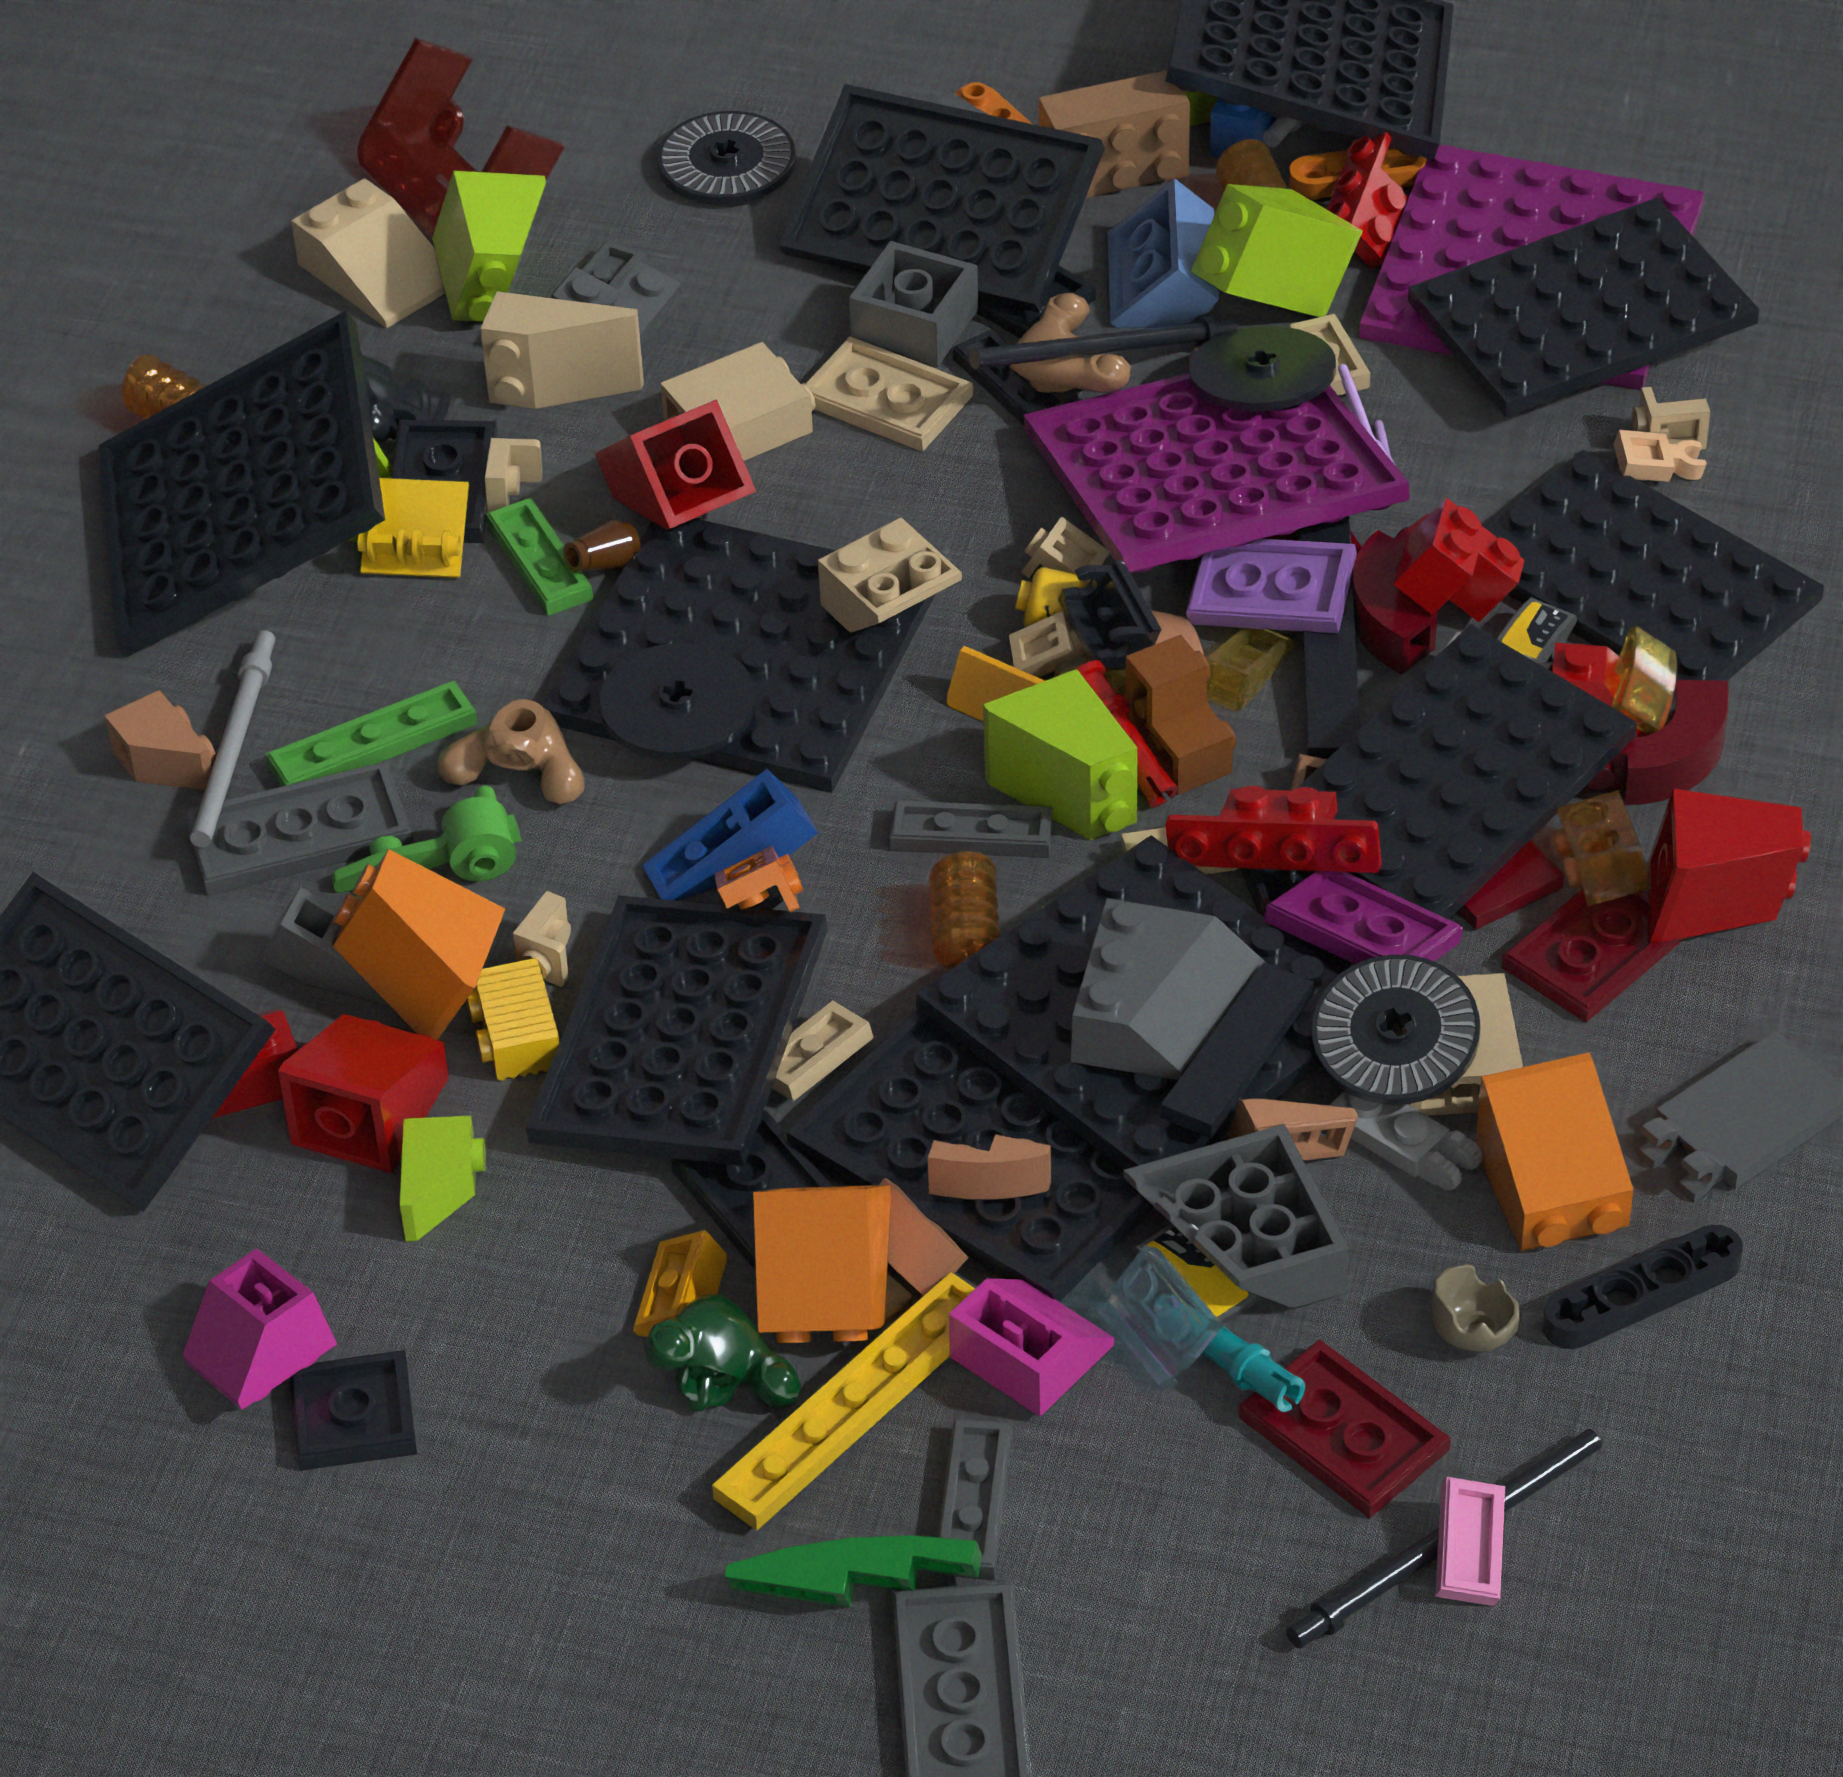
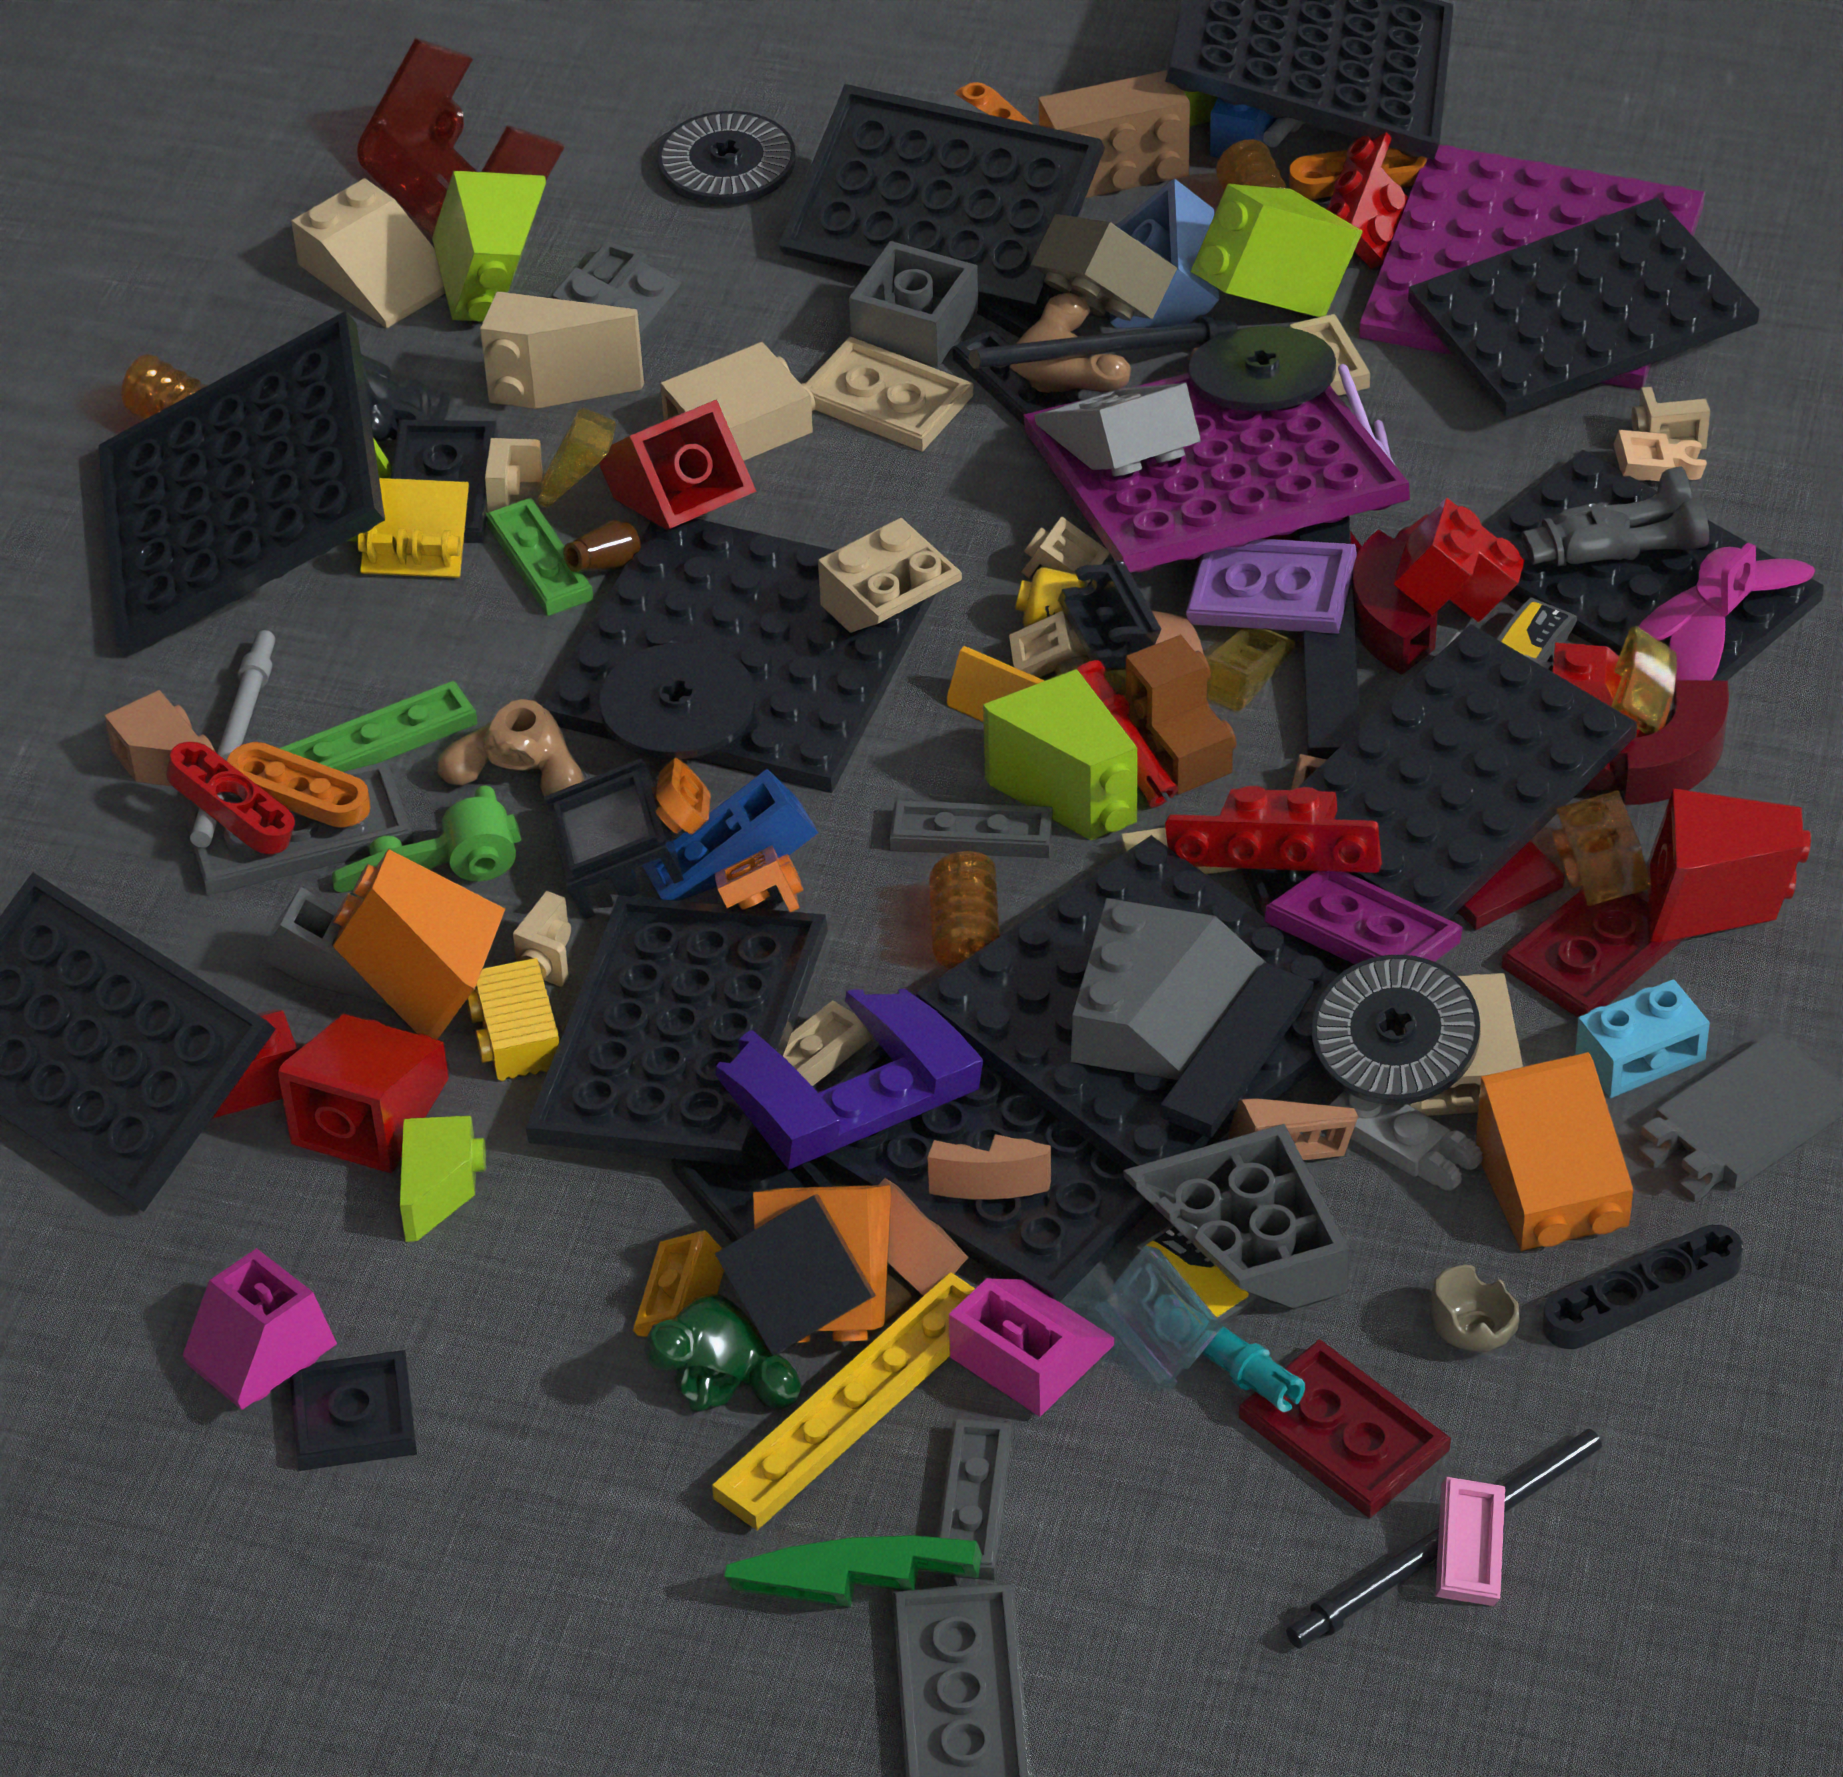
none -> red beam [166,741,295,854]
none -> orange plate [227,742,371,827]
none -> clear yellow slope [538,407,616,508]
none -> black window [544,758,684,919]
none -> orange plate [656,758,711,835]
none -> dark purple wedge [715,989,983,1170]
none -> black tile [715,1194,876,1355]
none -> dark tan brick [1031,214,1177,321]
none -> light grey slope [1034,383,1201,476]
none -> dark grey piece [1522,466,1709,566]
none -> medium azure brick [1575,979,1710,1098]
none -> dark pink piece [1634,543,1815,690]

